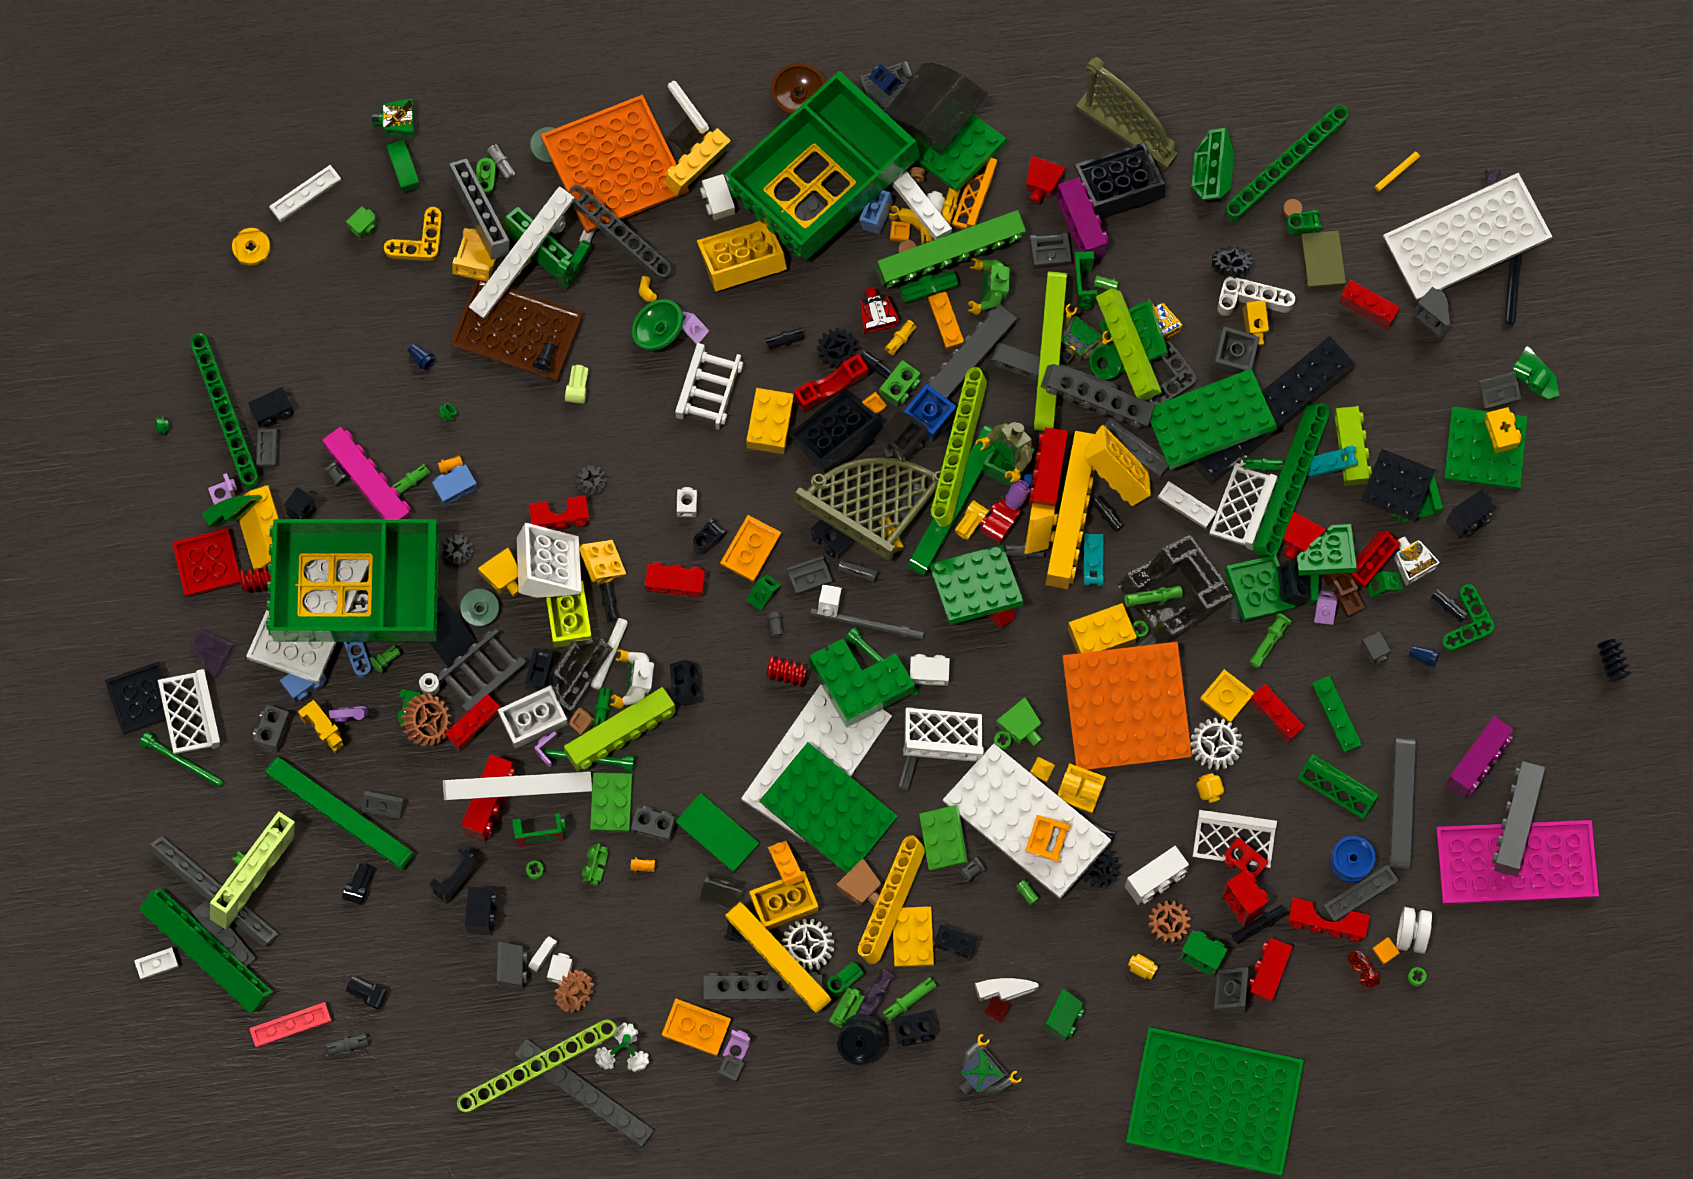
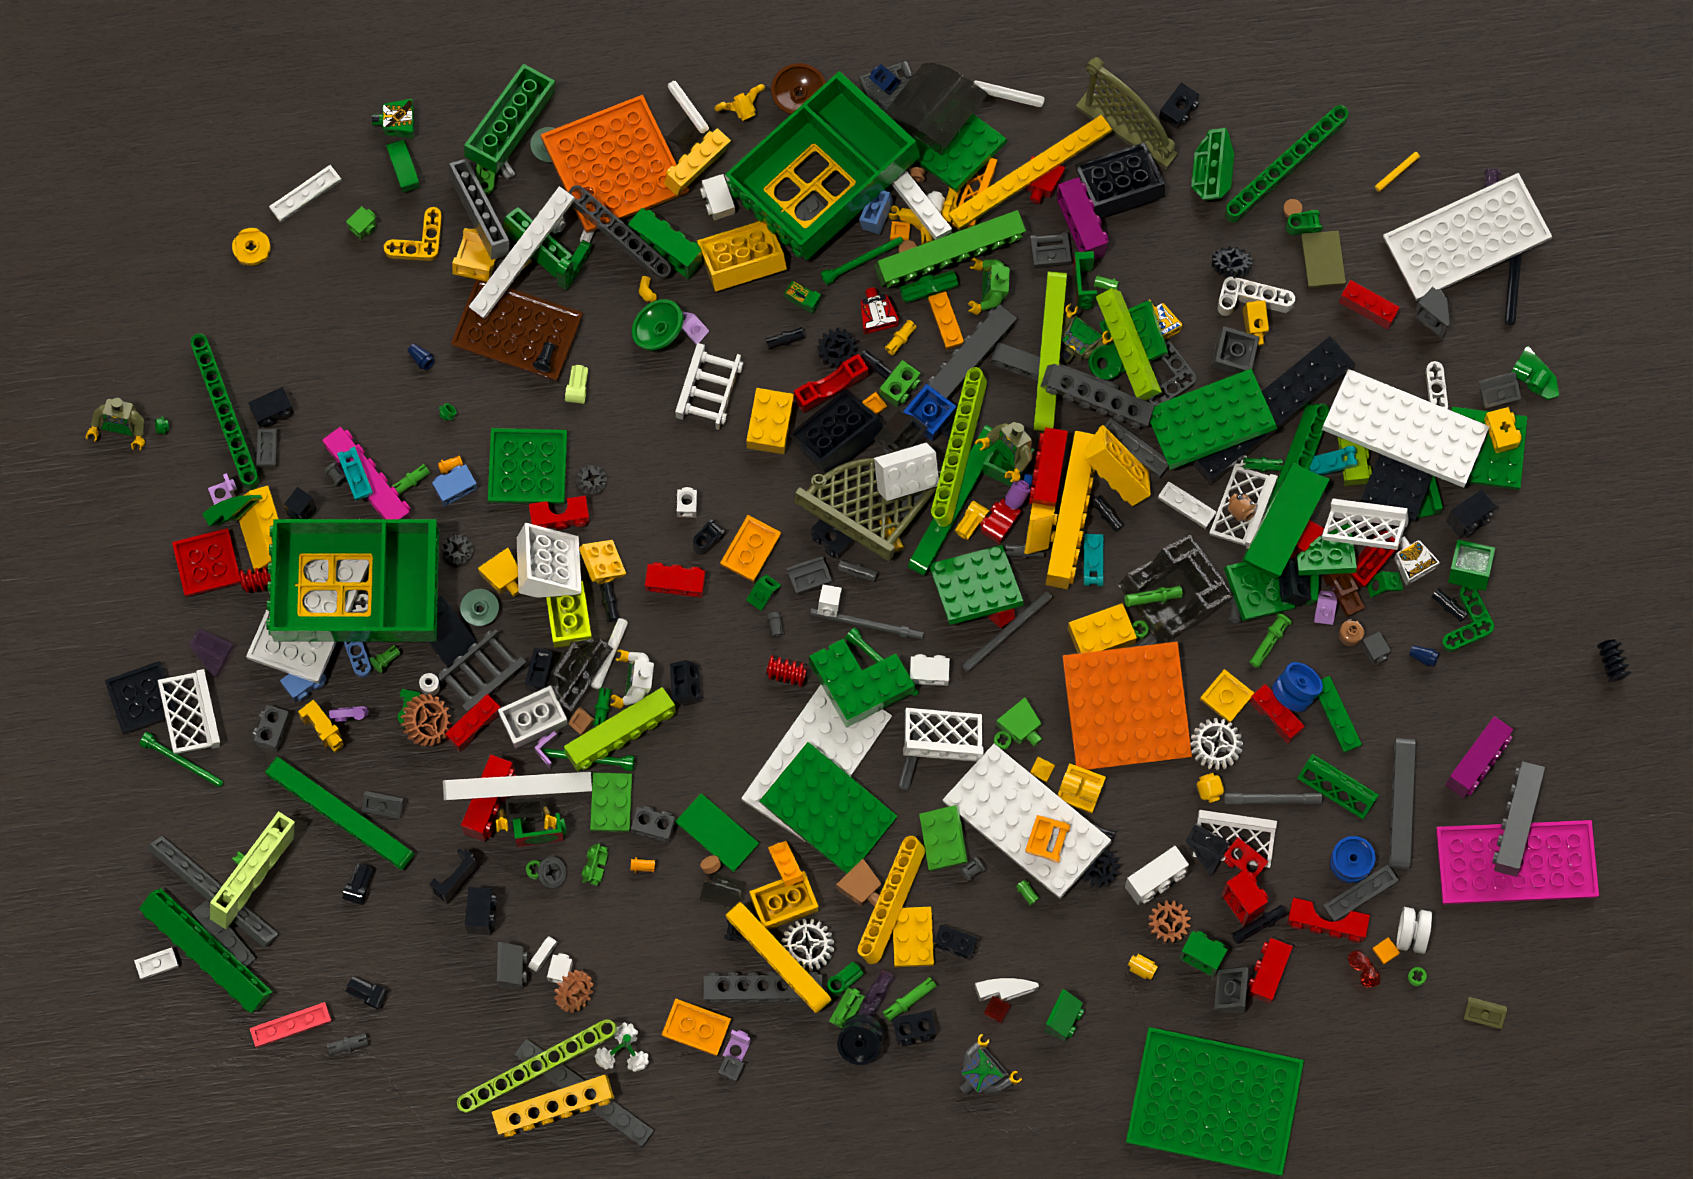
none -> olive torso [86,398,145,450]
none -> teal plate [337,446,373,501]
none -> green brick [464,64,555,174]
none -> green plate [488,428,567,505]
none -> yellow brick [492,1075,614,1138]
none -> clear smoke torso [496,797,557,832]
none -> dark grey gear [536,857,566,888]
none -> green brick [628,208,702,280]
none -> medium nougat tile [700,855,721,874]
none -> yellow piece [714,84,765,121]
none -> green leg [783,281,821,314]
none -> green piece [820,237,903,285]
none -> white brick [874,443,939,501]
none -> yellow plate [948,115,1112,230]
none -> dark grey piece [962,591,1053,672]
none -> white axle [972,80,1045,107]
none -> black brick [1159,82,1200,129]
none -> black wing [1186,823,1230,876]
none -> dark grey piece [1224,793,1322,805]
none -> medium nougat head [1228,493,1256,522]
none -> green arch [1242,462,1330,579]
none -> blue wheel [1272,662,1323,712]
none -> white plate [1322,369,1490,488]
none -> white fence [1322,499,1409,550]
none -> medium nougat head [1338,619,1365,647]
none -> white beam [1425,361,1448,409]
none -> green piece [1448,540,1495,591]
none -> olive slope [1463,997,1507,1029]

